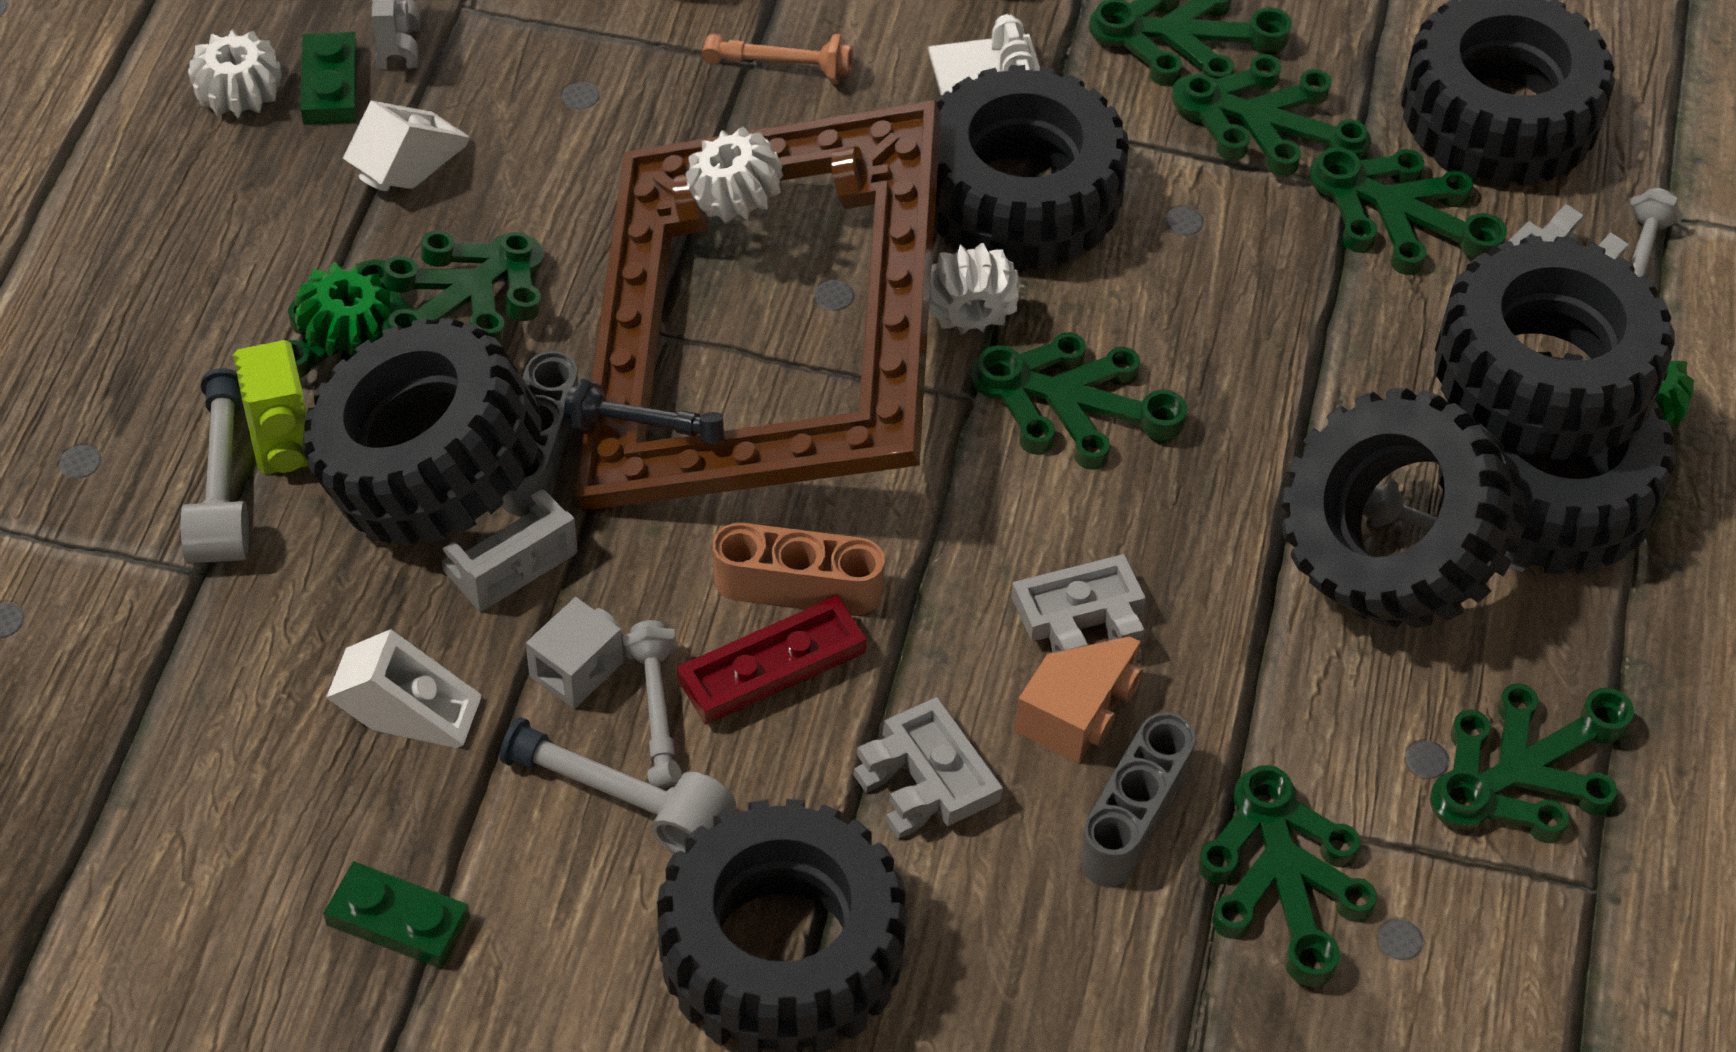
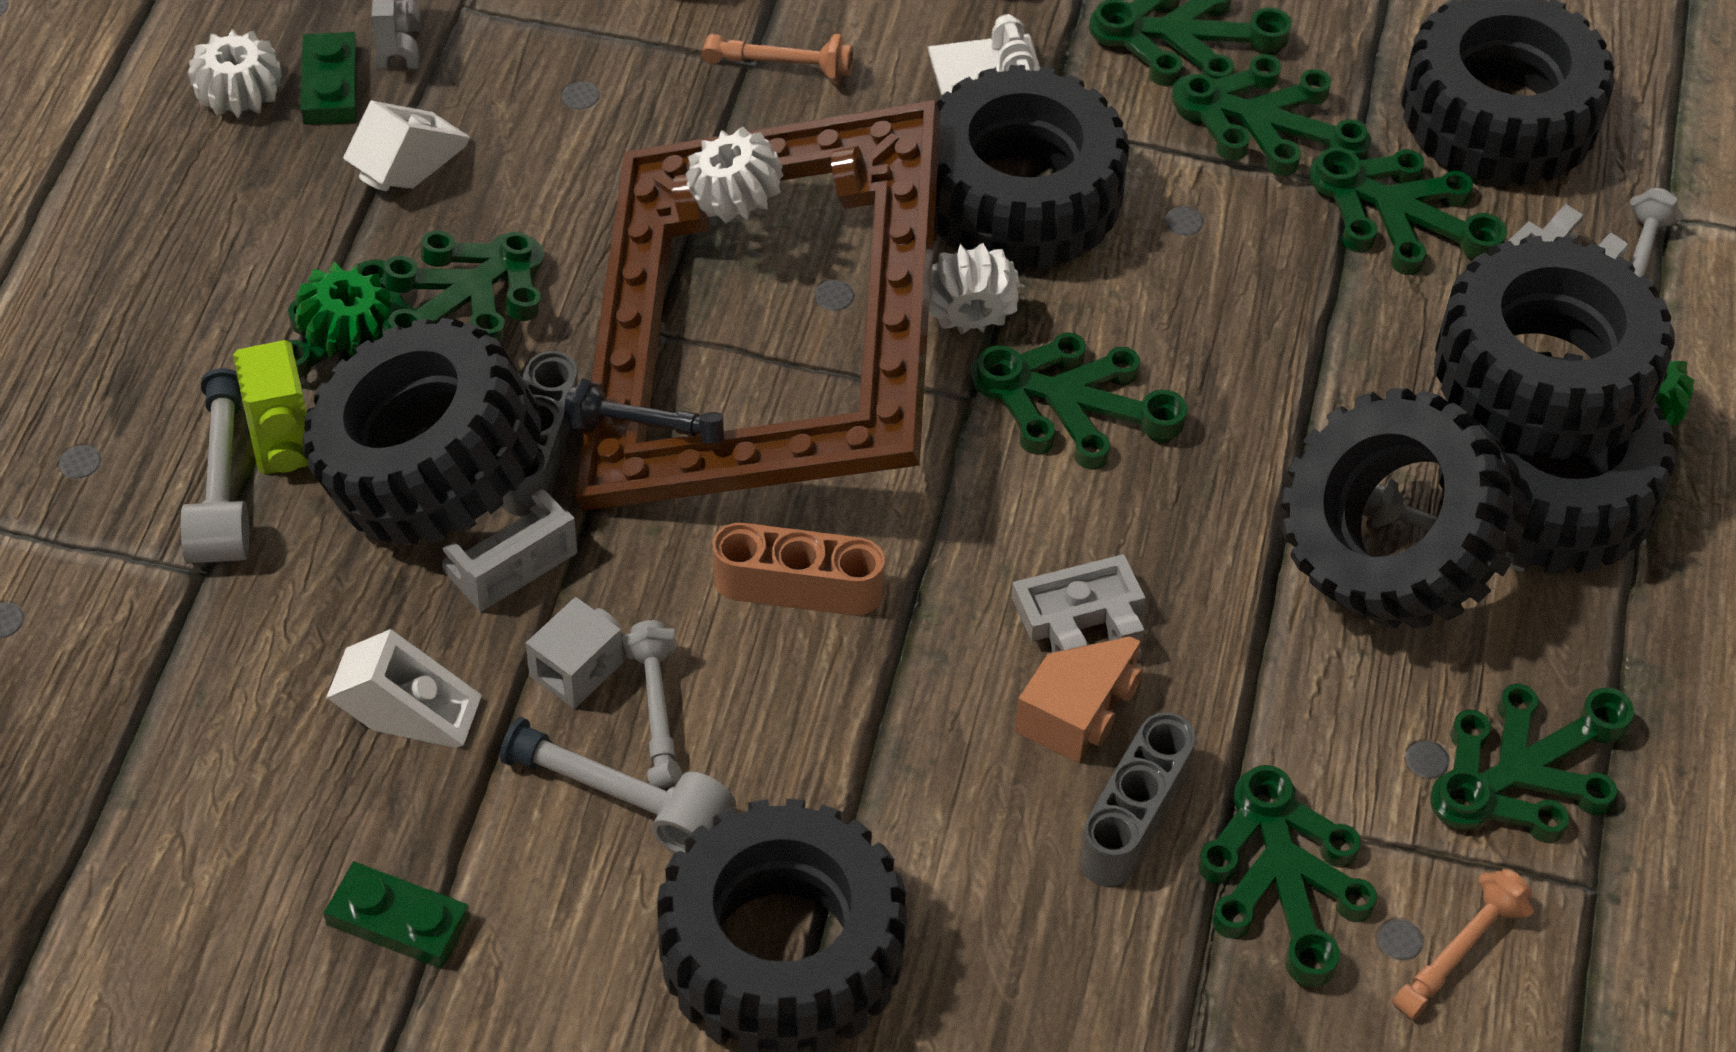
dark red plate [677,595,867,725] -> none
light grey plate [853,697,1003,840] -> none
none -> nougat piece [1392,869,1534,1020]

